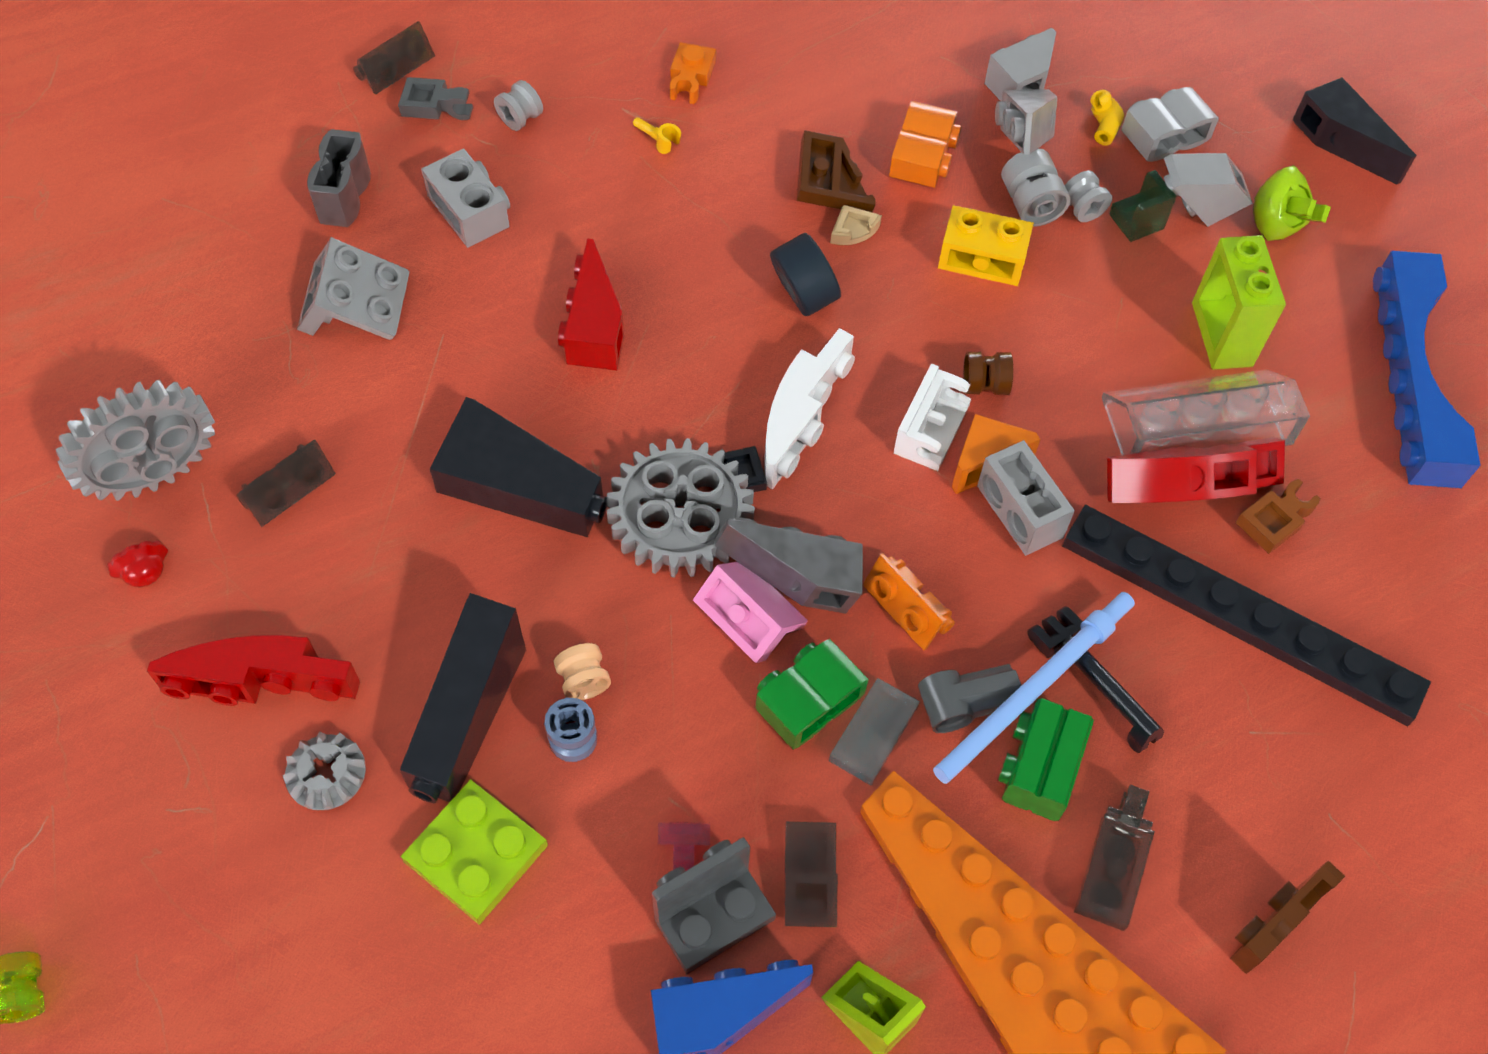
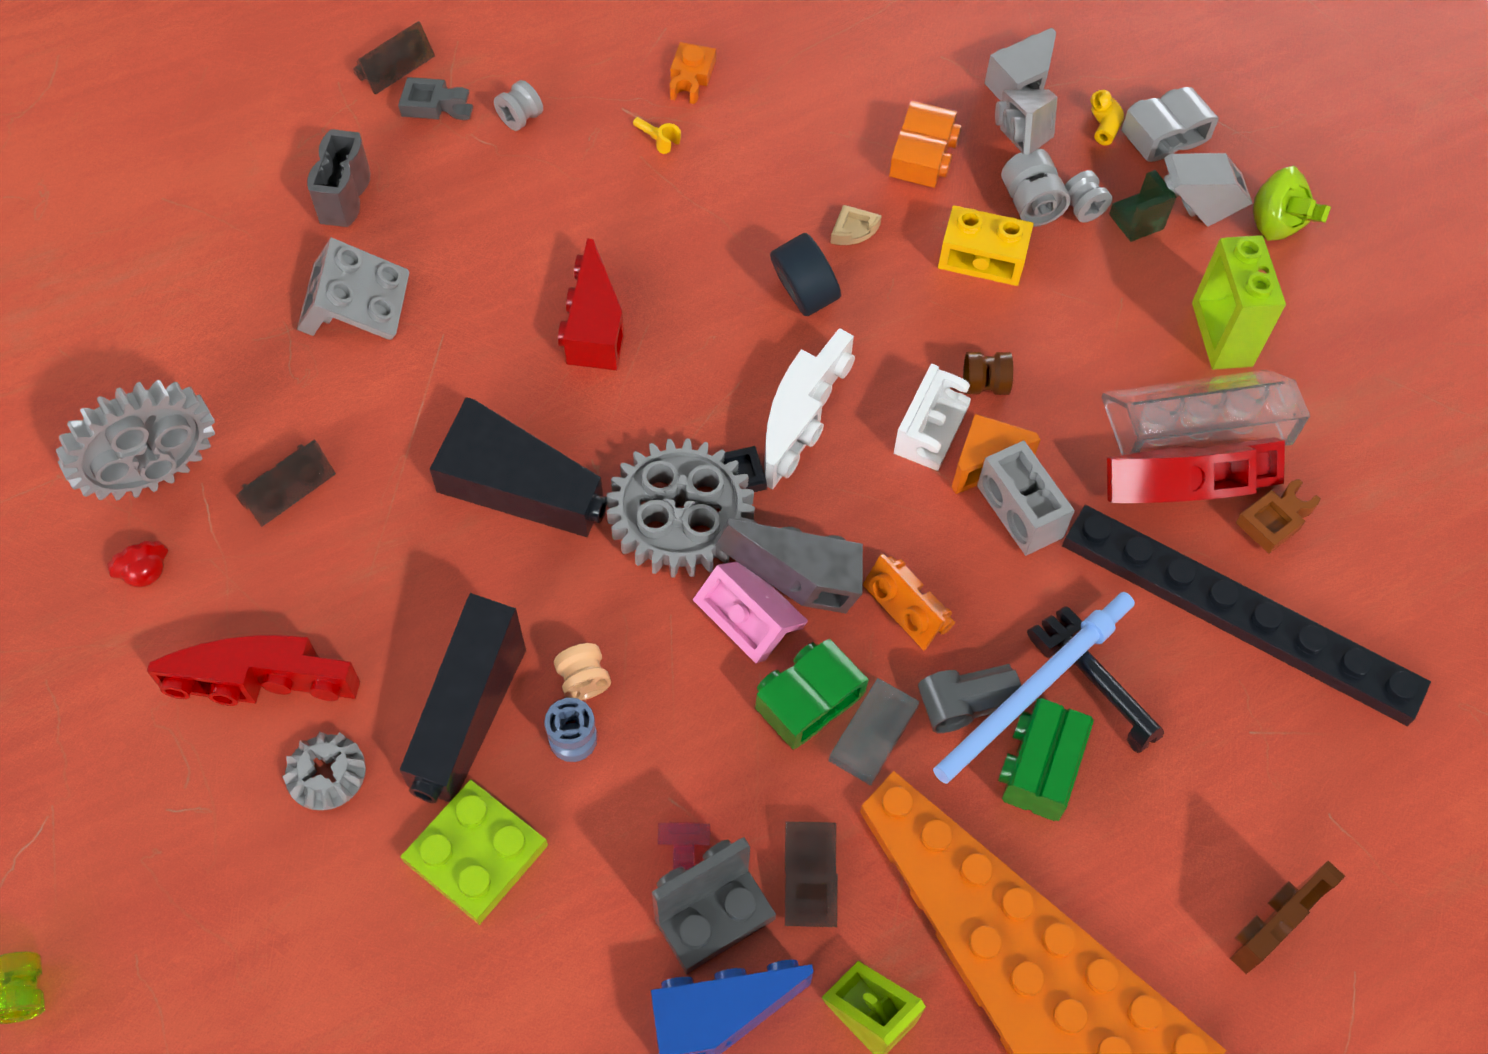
light grey brick [421,148,510,248] -> none
reddish brown wing [797,130,876,212] -> none
clear smoke hinge [1074,784,1155,931] -> none
black slope [1293,77,1417,185] -> none
blue arch [1373,250,1481,489] -> none

